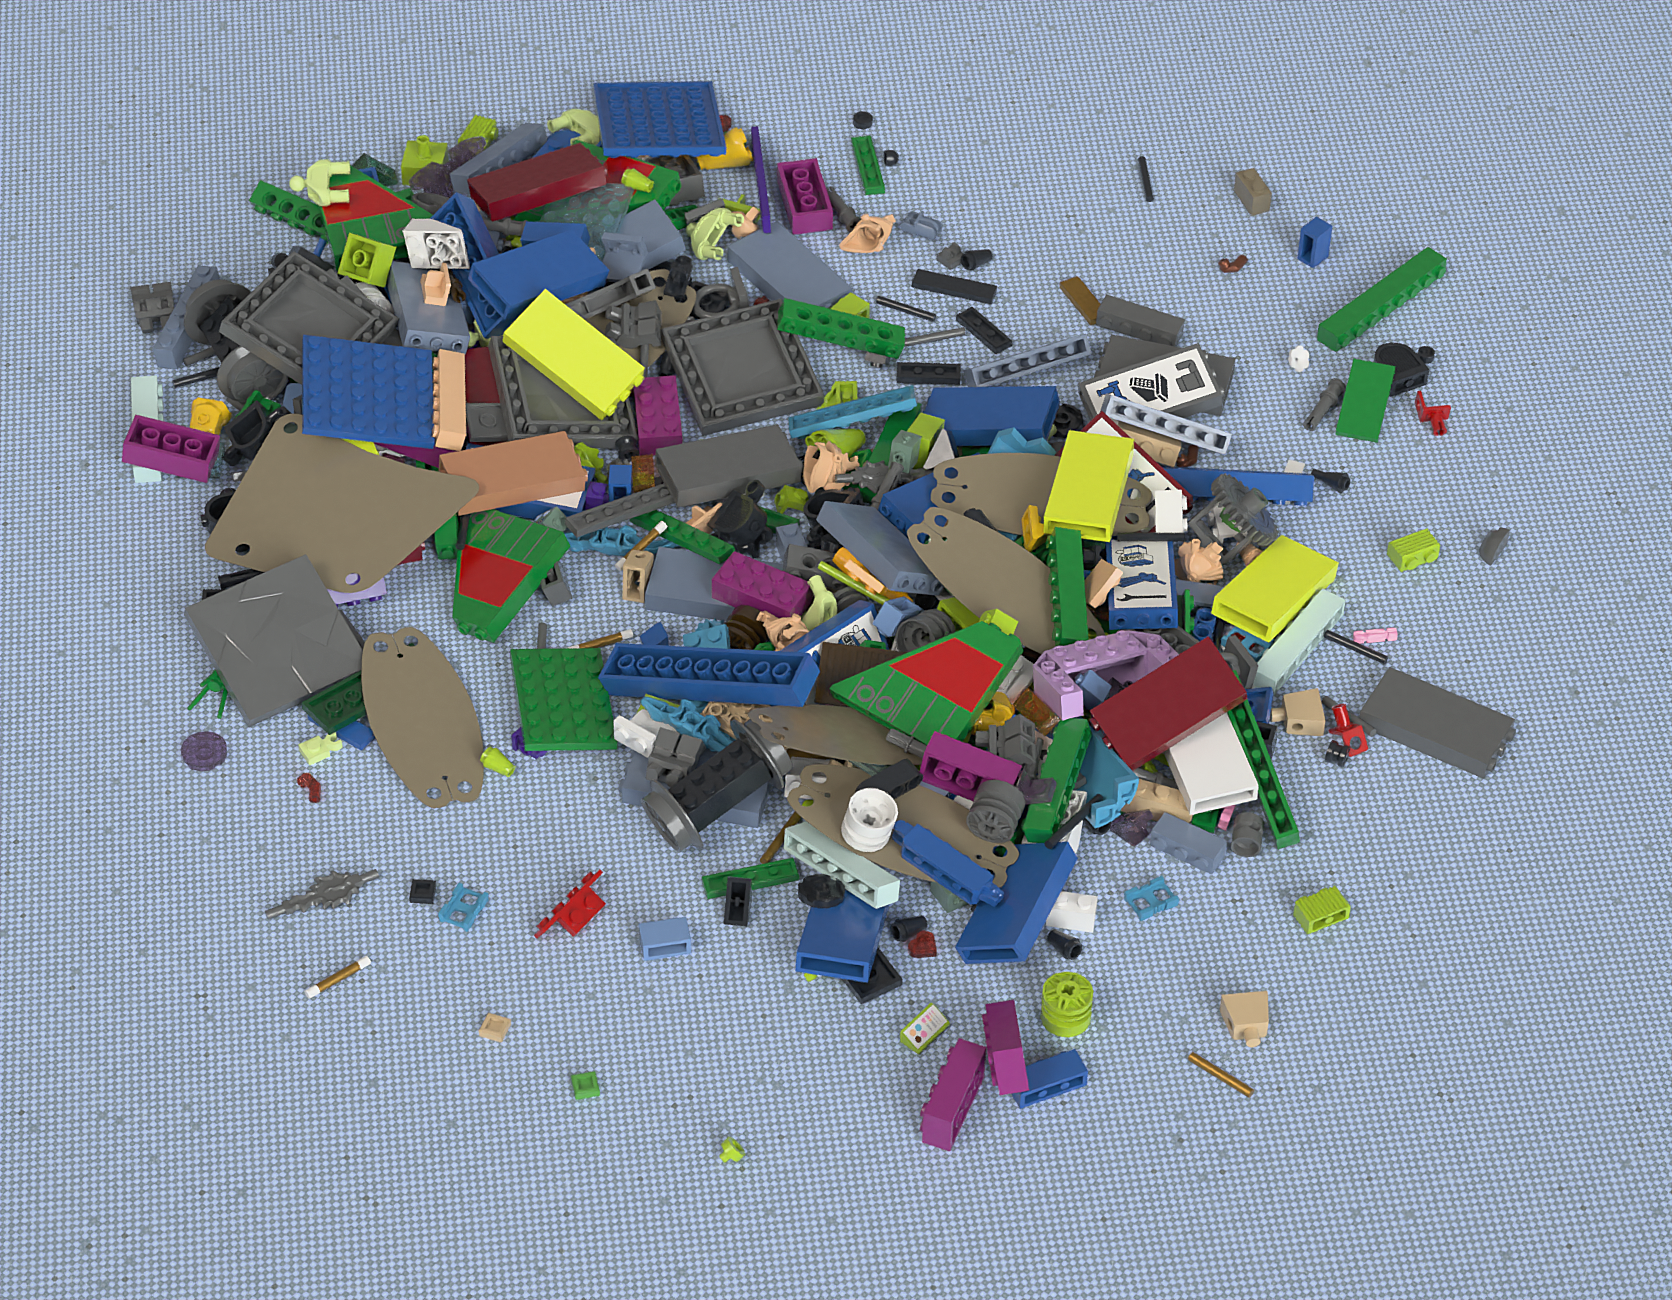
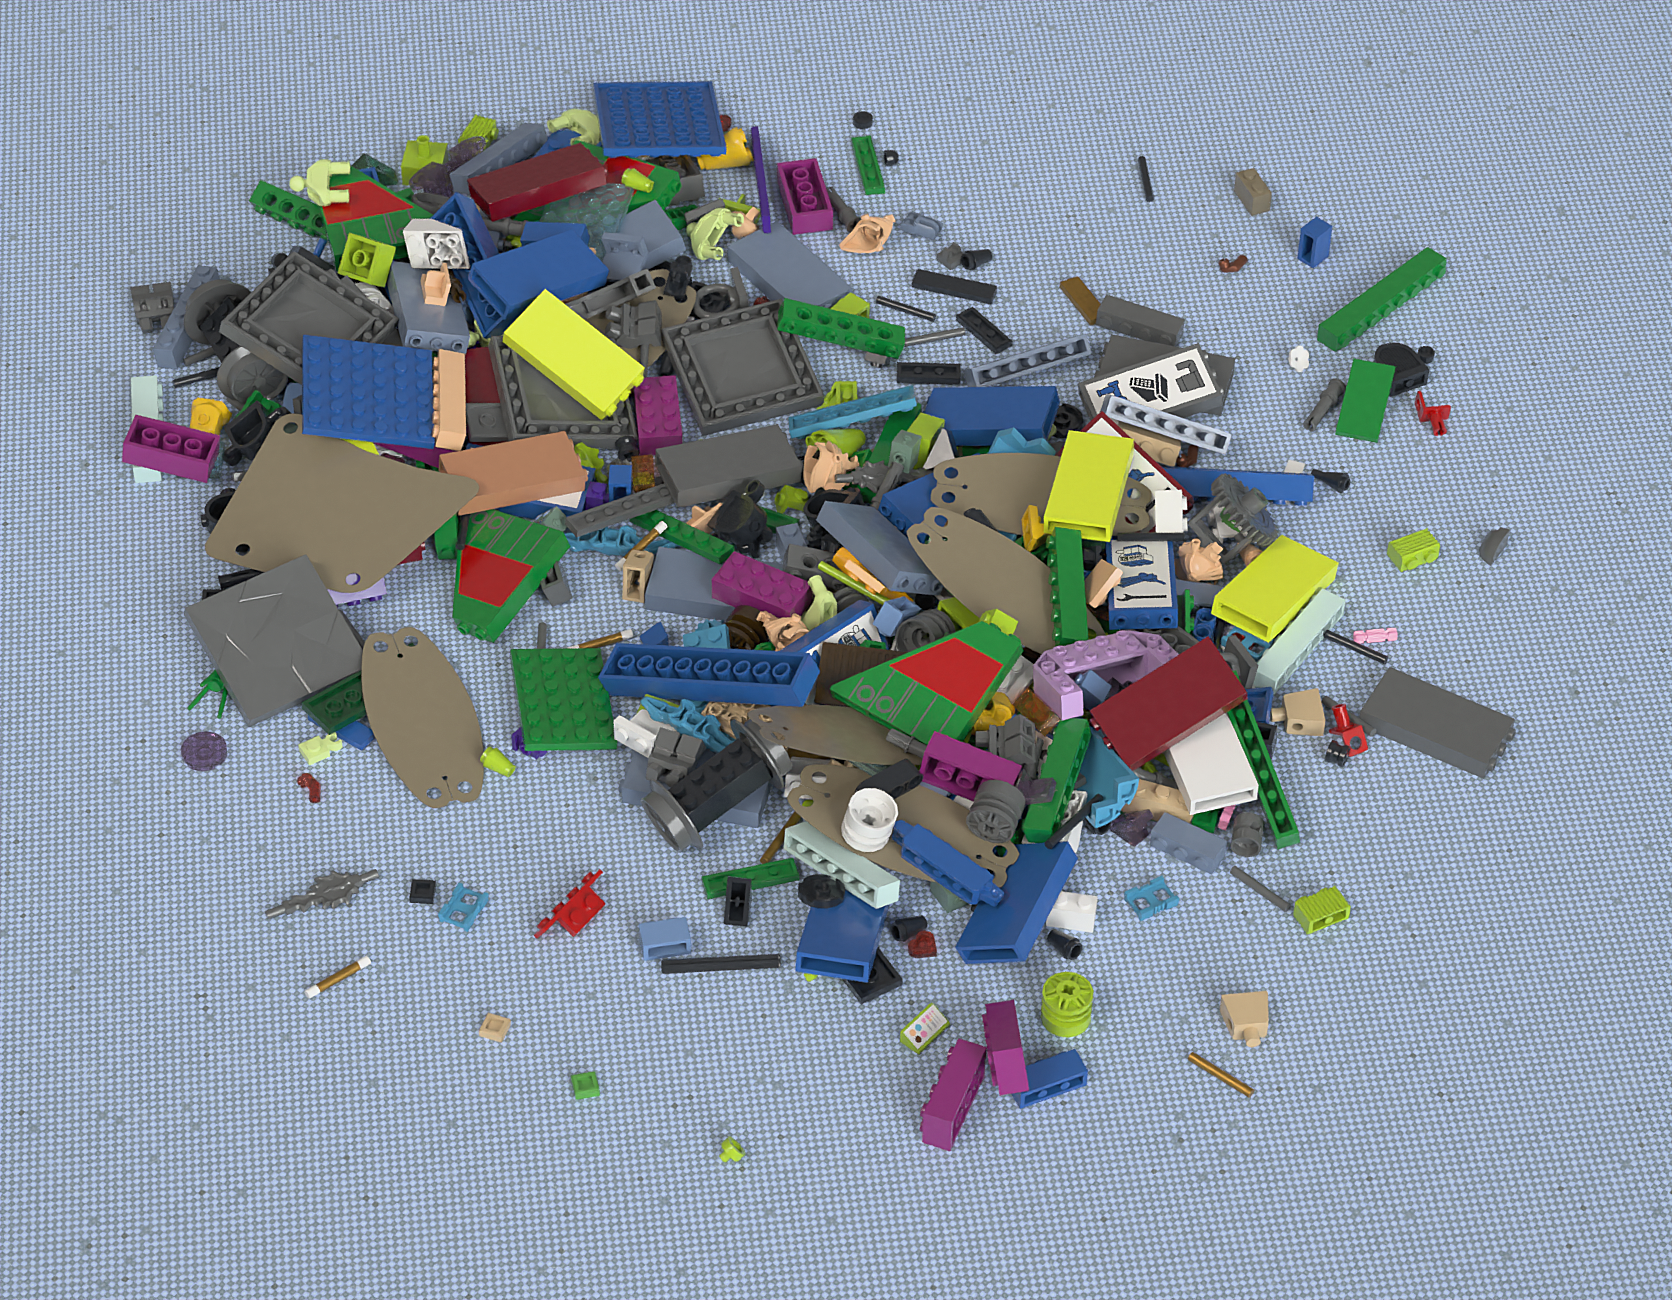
none -> black axle [661,954,781,974]
none -> dark grey bar [1230,866,1291,912]

